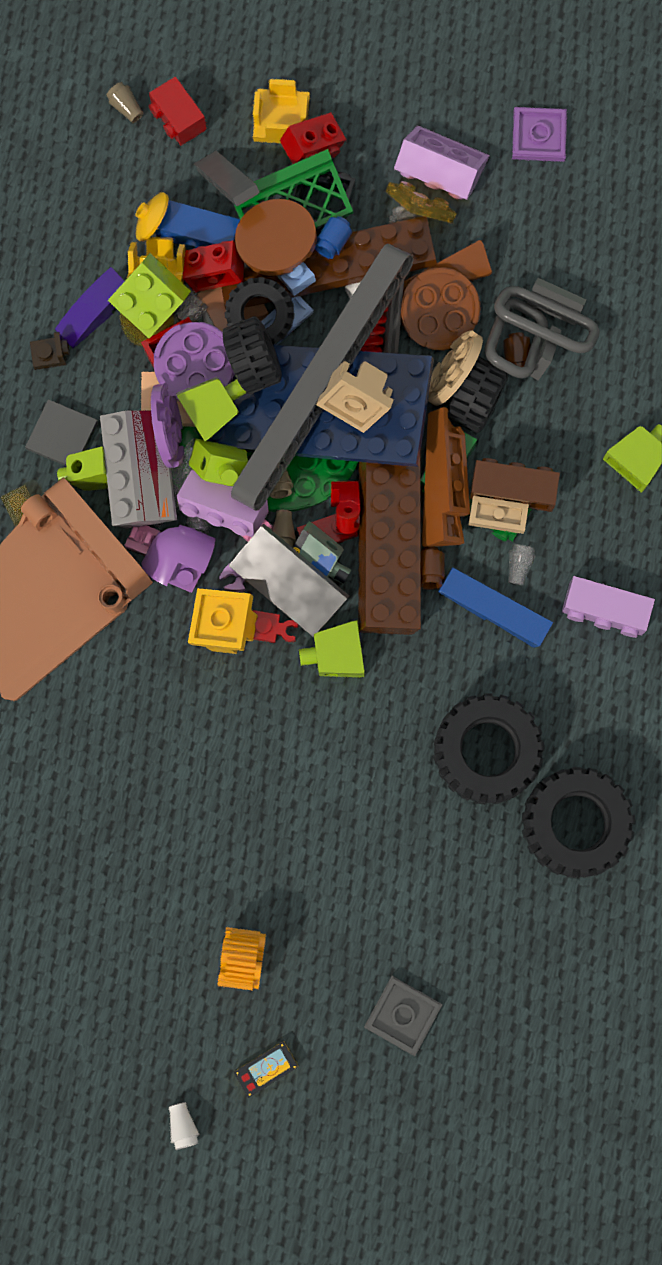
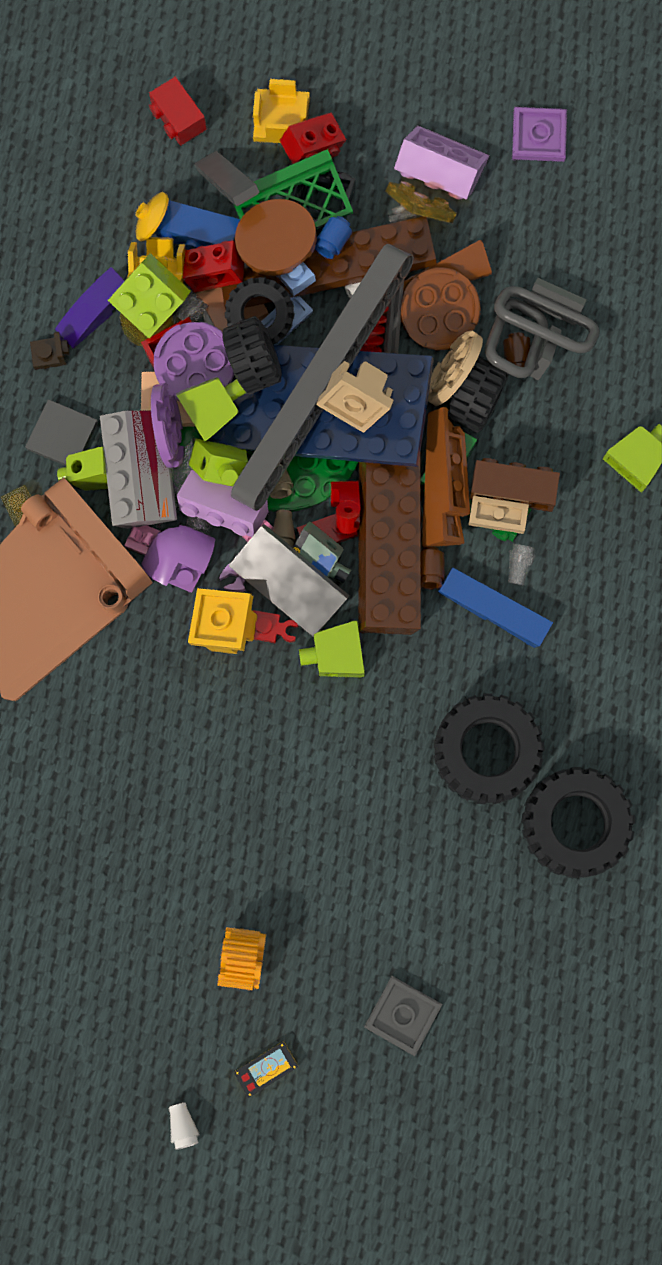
dark tan cone [106,82,144,124] -> none
lavender brick [562,576,655,638] -> none

